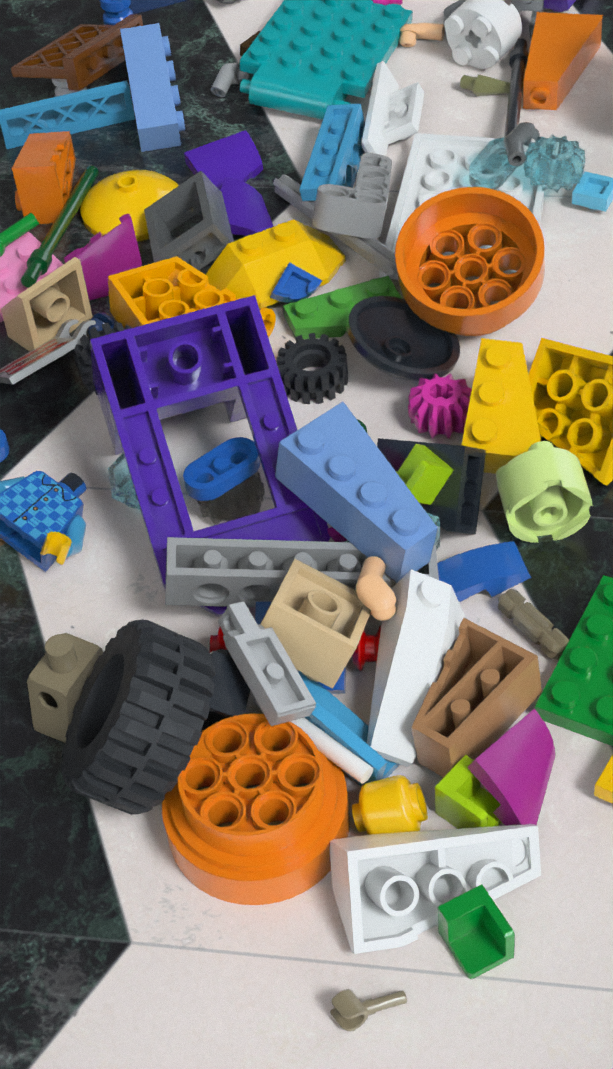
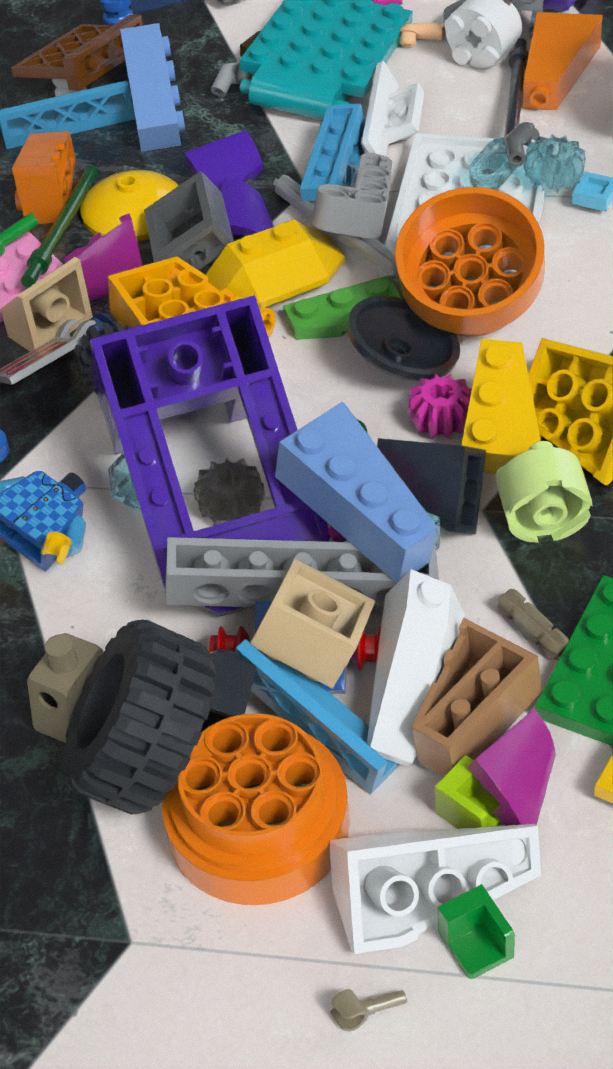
blue plate [183,437,261,501] -> none
light grey hinge [218,601,316,726] -> none
white bar [253,697,373,784] -> none
blue tile [270,262,322,302] -> none
black tyre [276,333,348,404] -> none
yellow head [352,775,428,835] -> none
light nougat arm [356,556,396,621] -> none
lime panel [396,444,454,505] -> none
blue slope [437,541,531,602] -> none
olive bar [460,74,510,96] -> none

